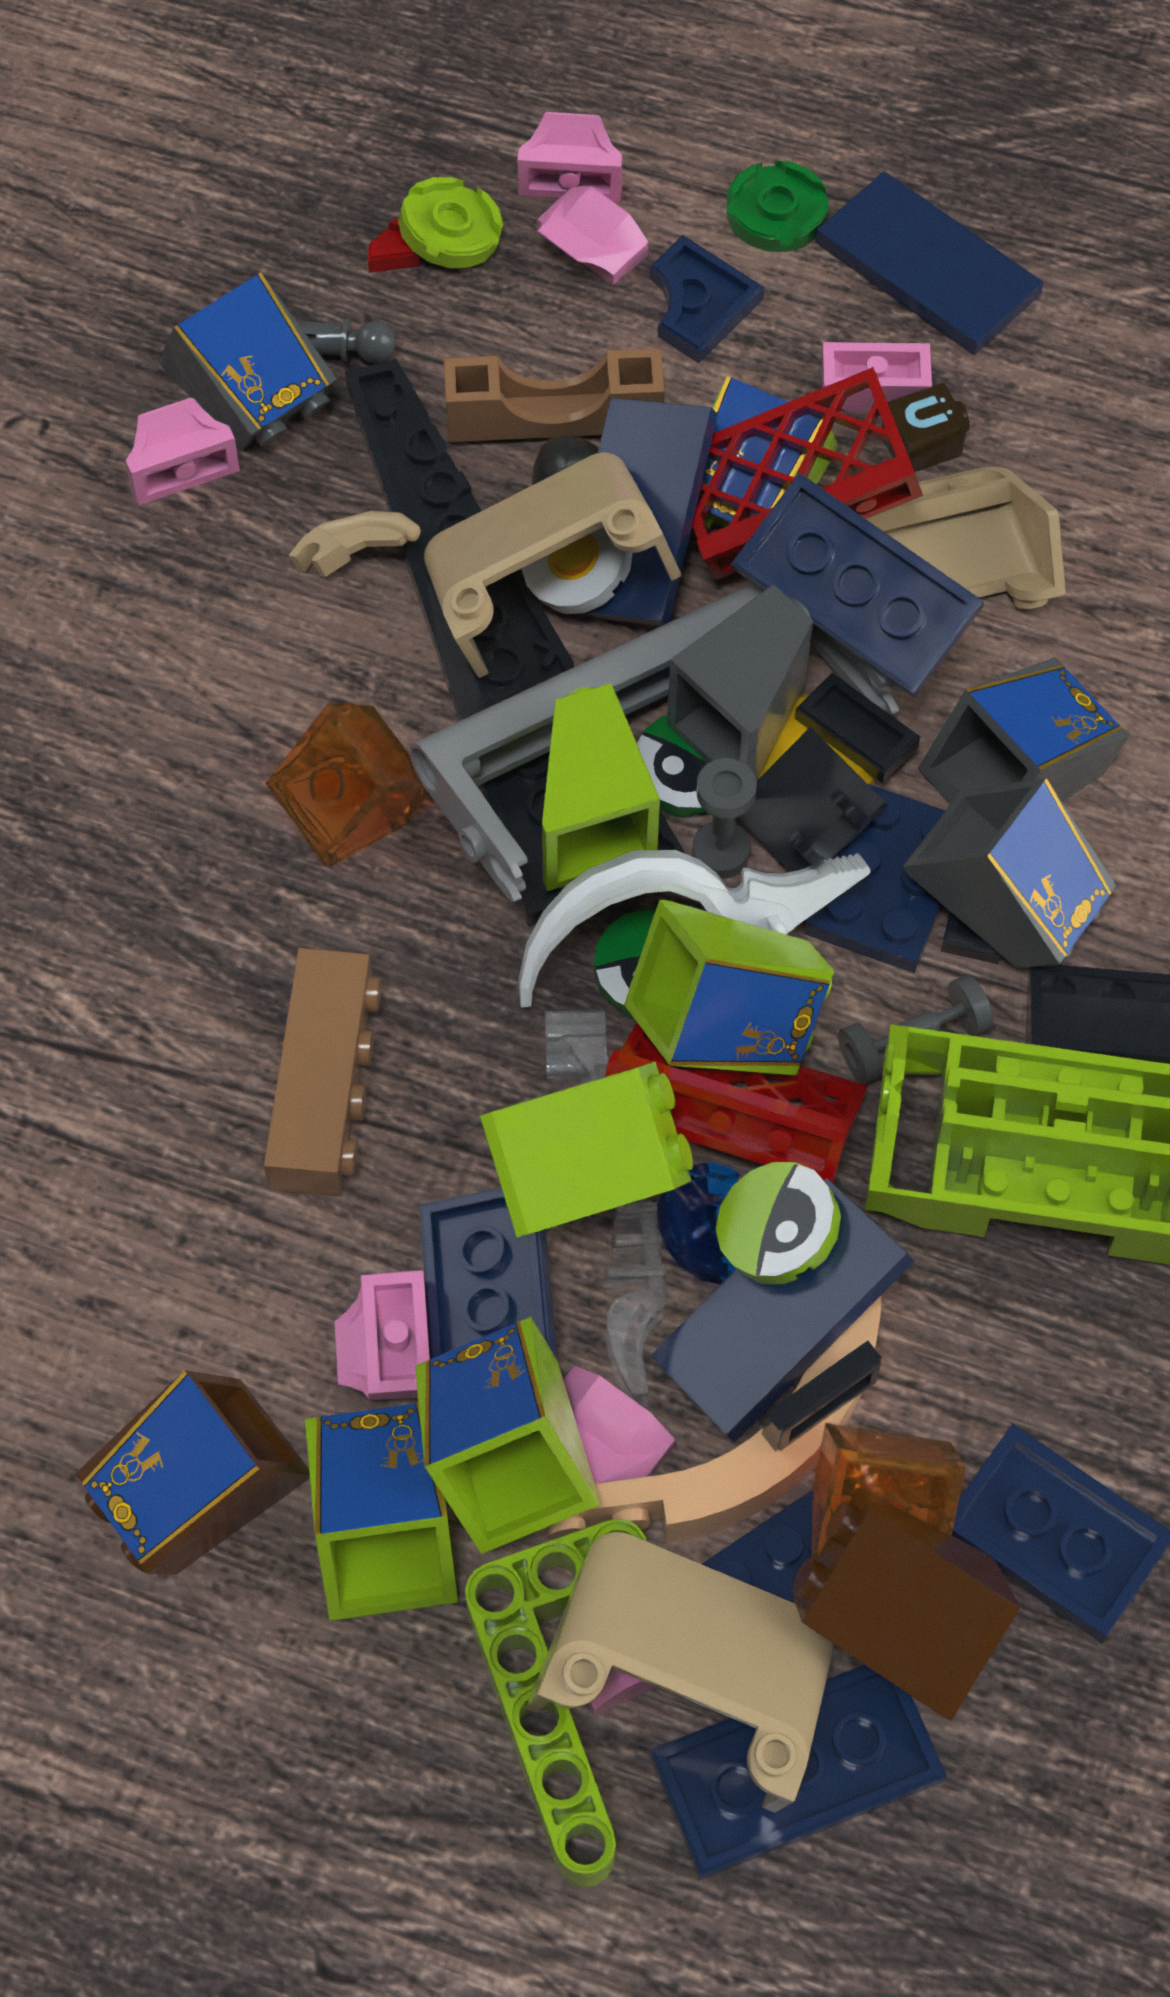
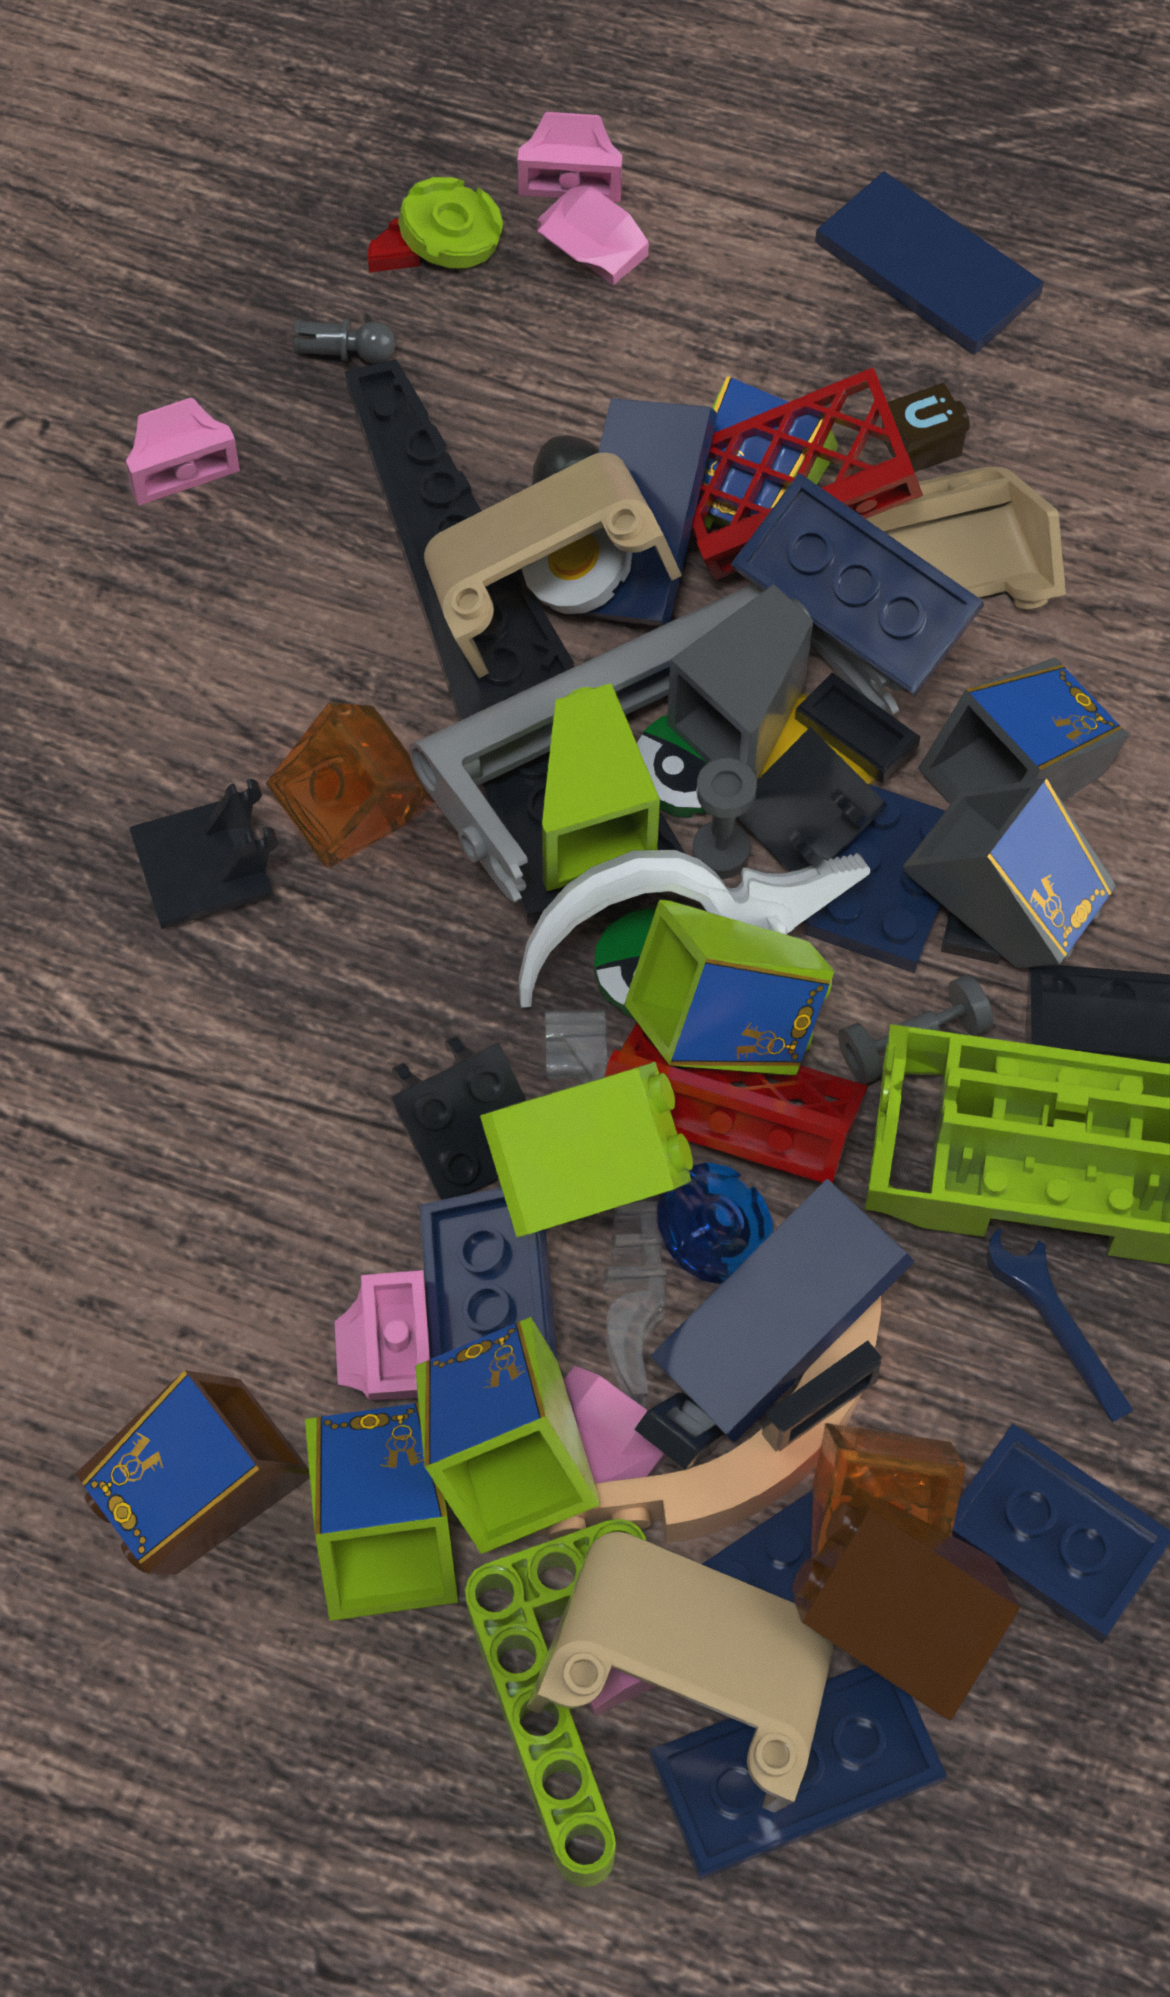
slope [159,272,337,451] -> none
medium nougat brick [264,948,382,1197] -> none
tan piece [289,511,421,577] -> none
medium nougat arch [444,348,665,442] -> none
dark blue tile [650,235,765,363] -> none
tile [716,1162,841,1284] -> none
green tile [726,161,829,252] -> none
bright pink slope [822,342,932,412] -> none
none -> black plate [129,779,279,929]
none -> black plate [390,1036,526,1200]
none -> black tile [634,1392,726,1470]
none -> dark blue piece [986,1229,1133,1423]

